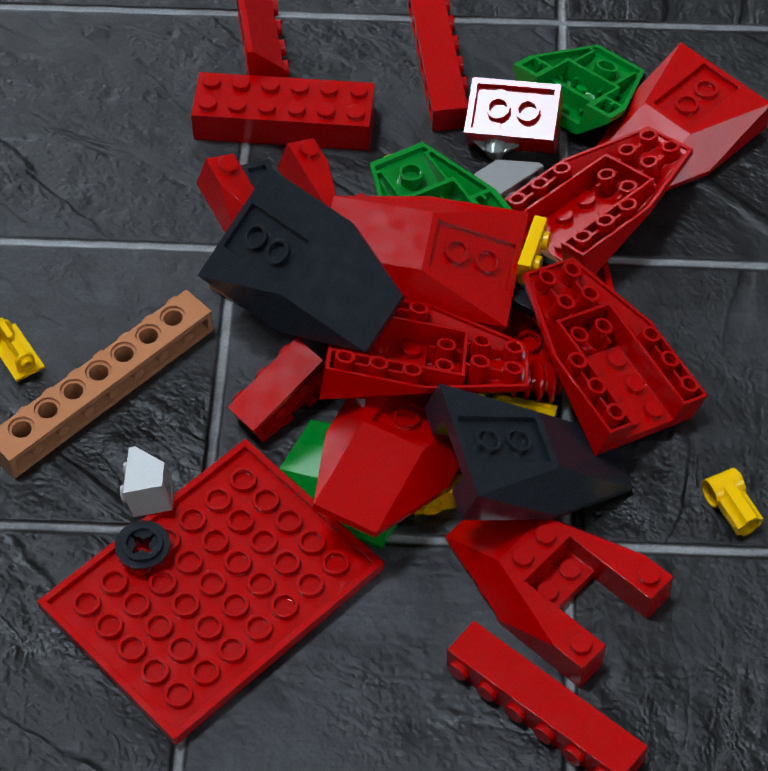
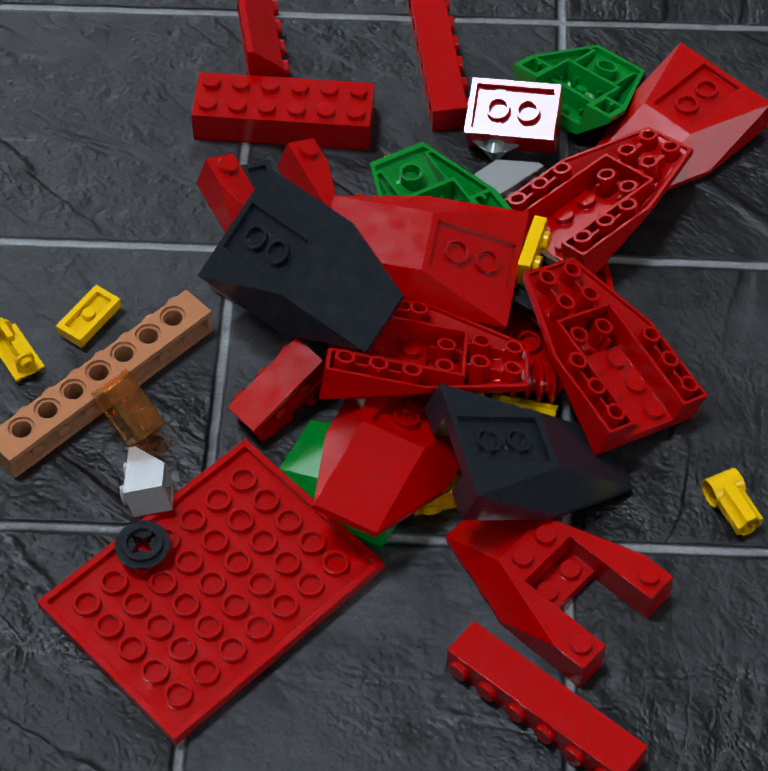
none -> yellow plate [56,285,122,348]
none -> clear orange brick [91,369,166,447]

